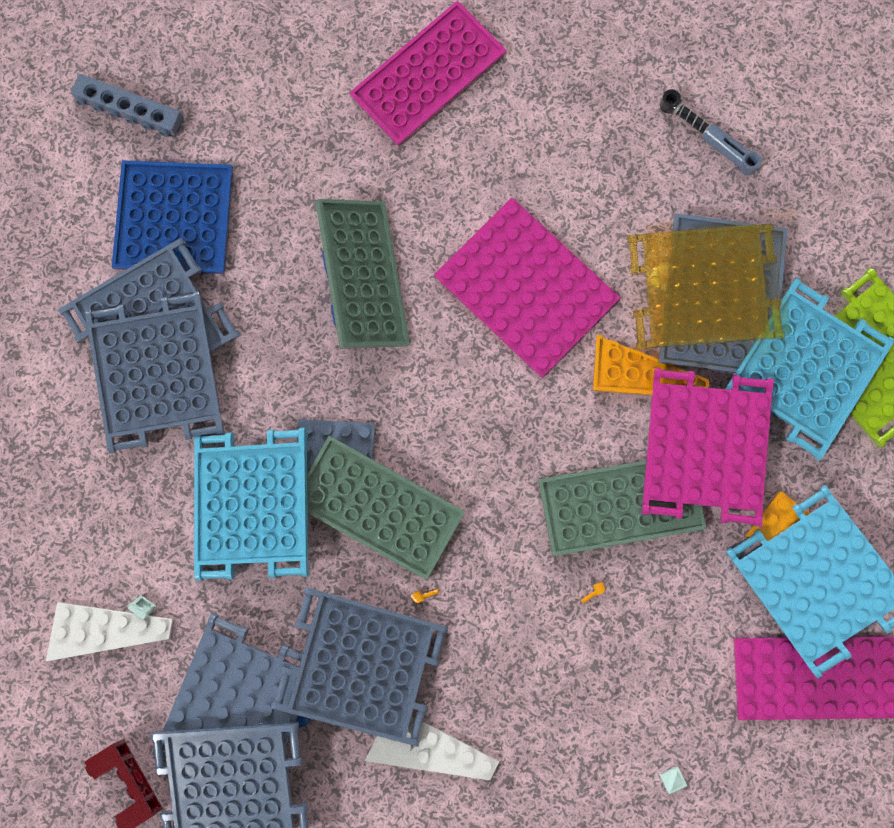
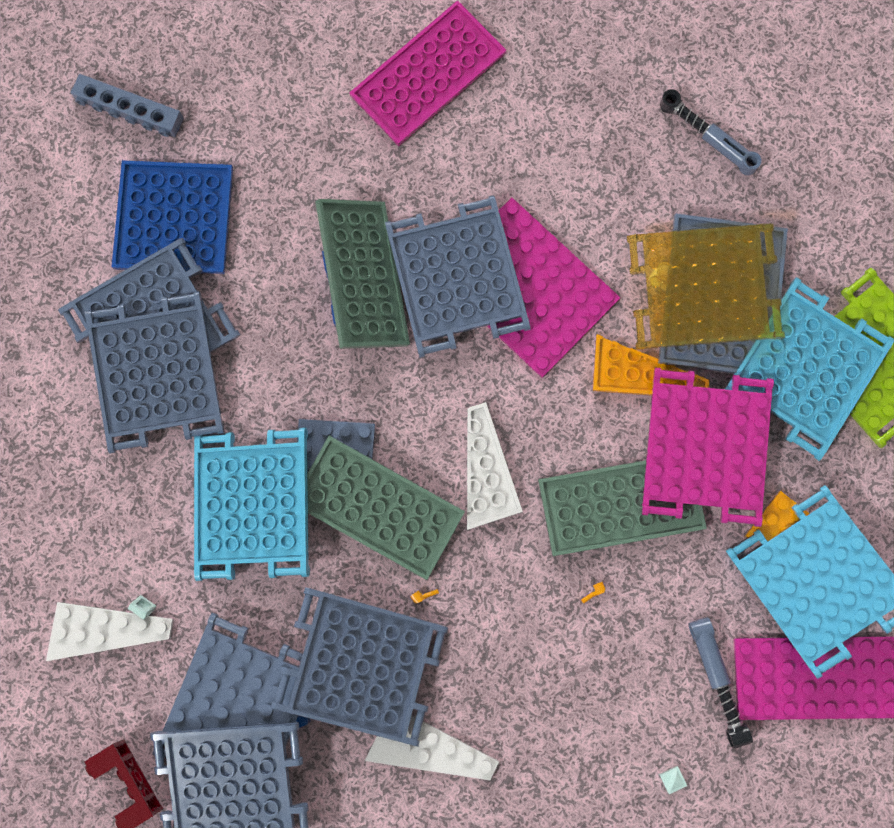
none -> sand blue plate [385,195,531,358]
none -> white wing [467,402,523,530]
none -> piece [688,617,753,749]

